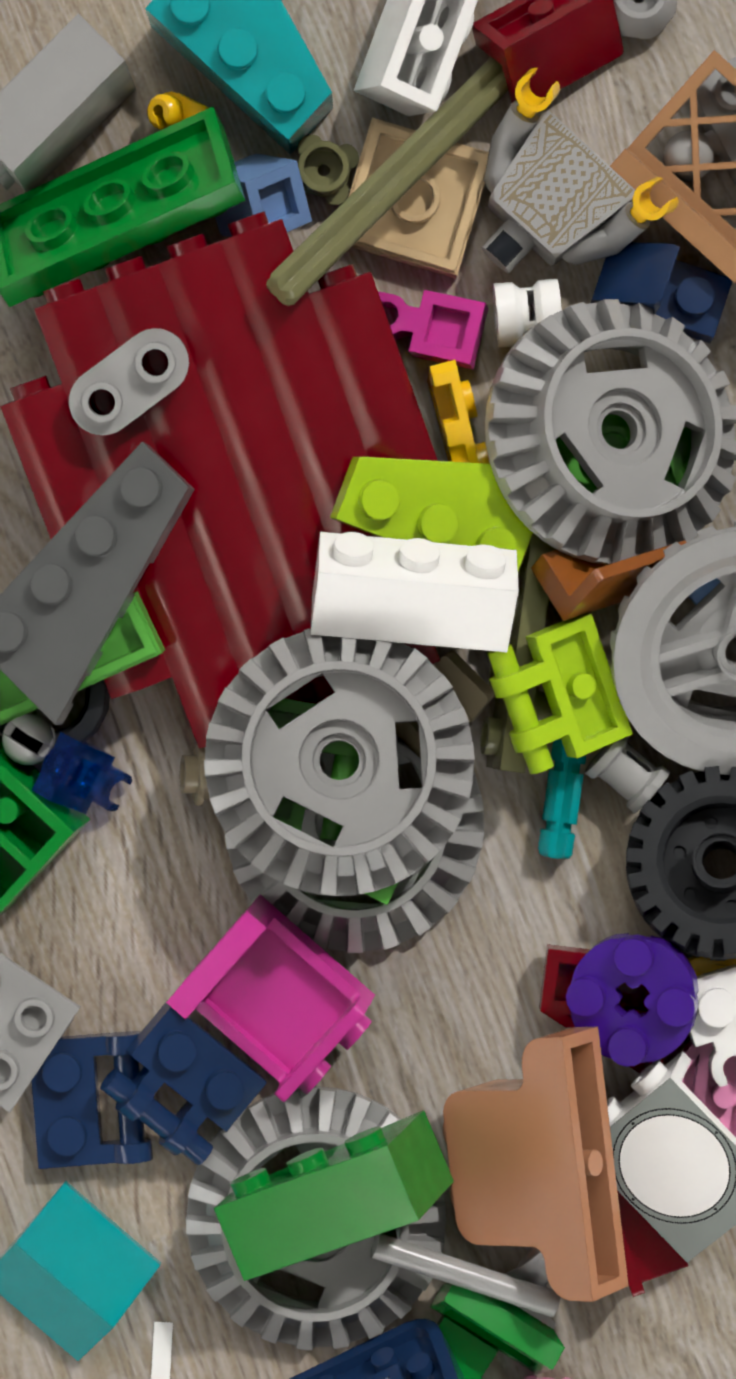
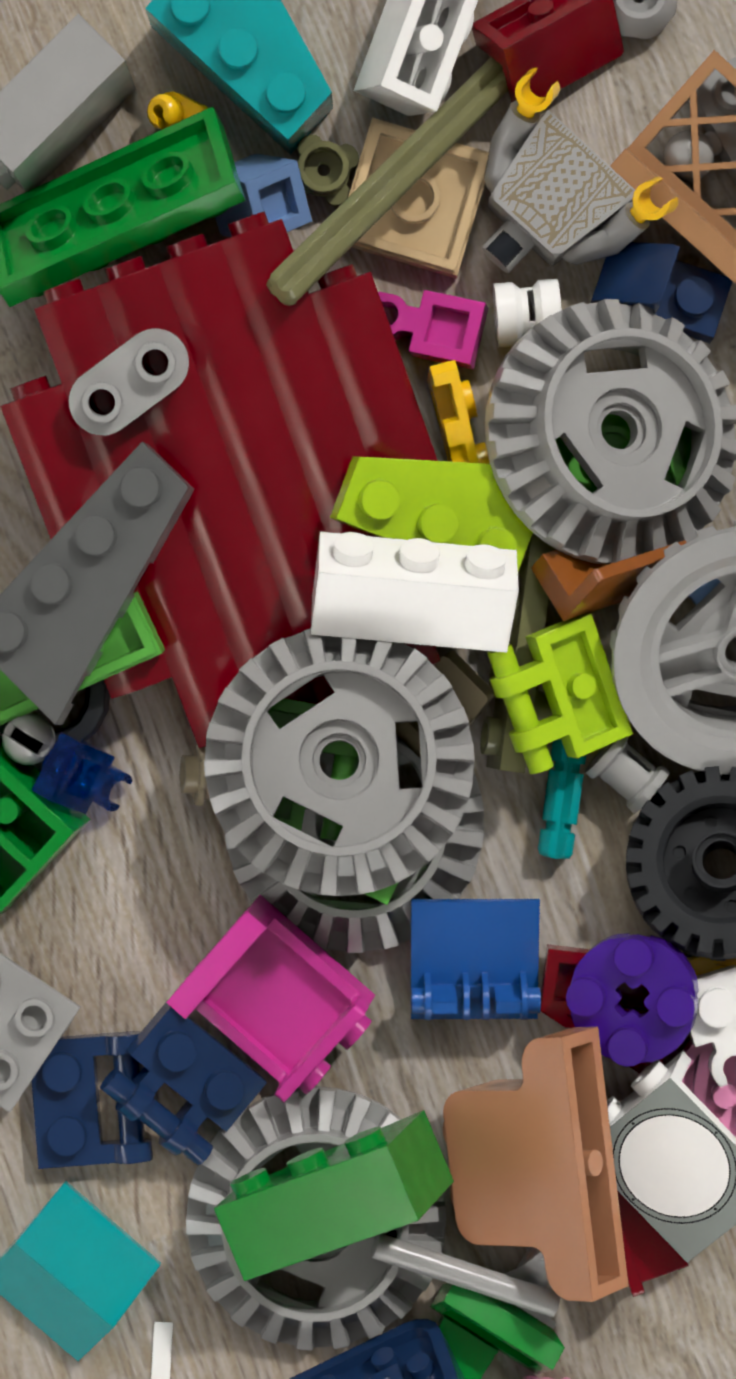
none -> blue hinge [411,899,541,1020]

